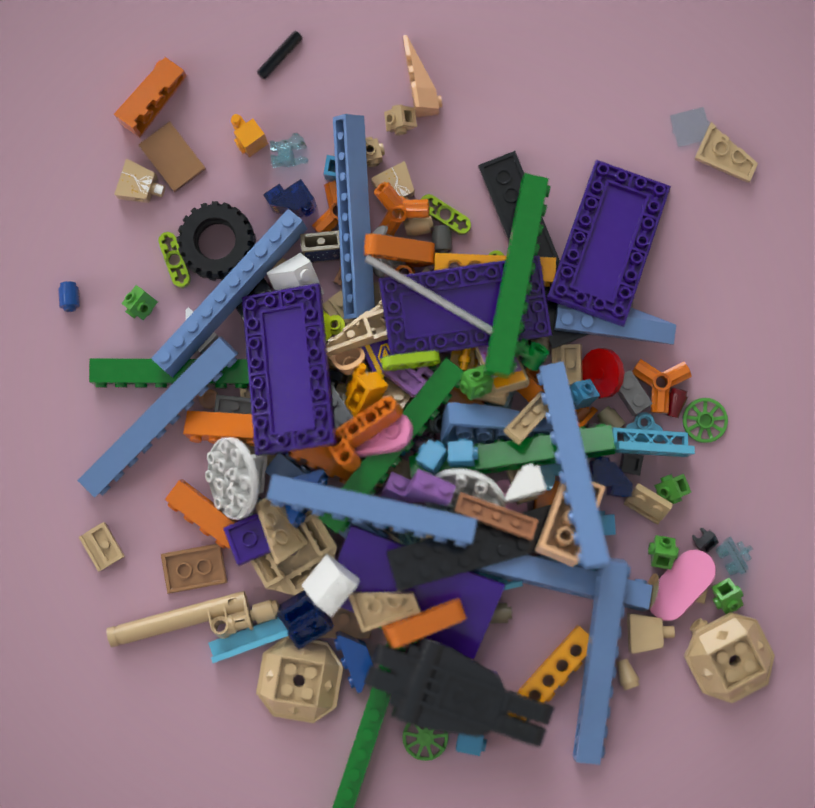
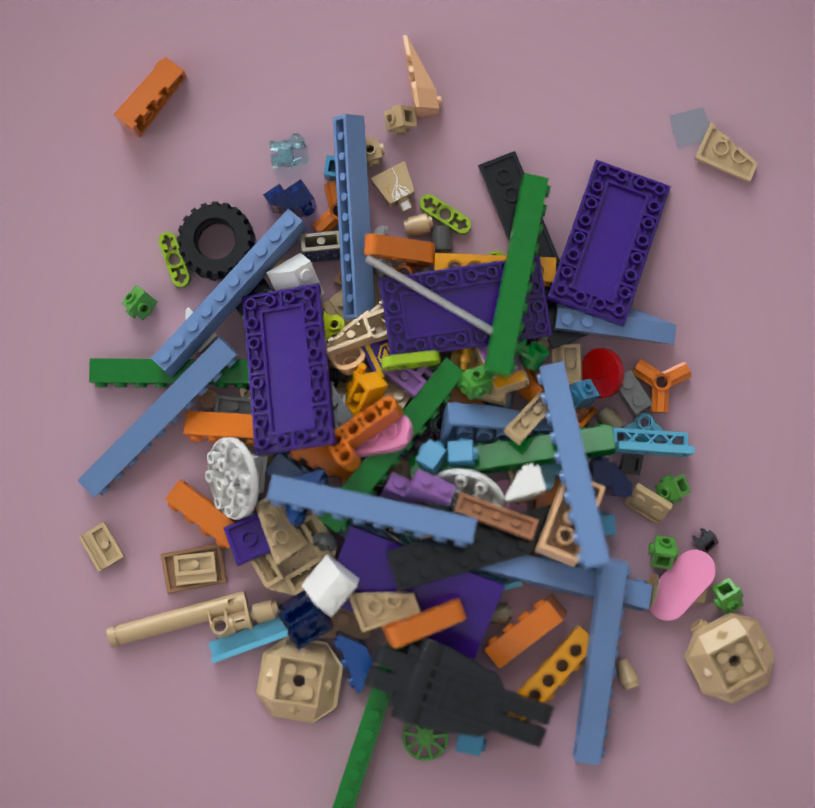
blue brick [58,281,80,312] -> none
tan torso [114,159,165,203] -> none
medium nougat tile [138,121,206,192] -> none
light orange brick [231,114,269,157] -> none
black axle [257,31,302,79] -> none
orange piece [374,182,430,236] -> none
tan torso [627,613,675,654] -> none
dark red cone [667,387,688,418] -> none
bright green wheel [682,398,728,443] -> none
clear light blue hips [716,536,753,575] -> none
none -> tan plate [174,552,218,585]
none -> dark grey plate [312,532,337,553]
none -> orange wedge [484,593,567,669]

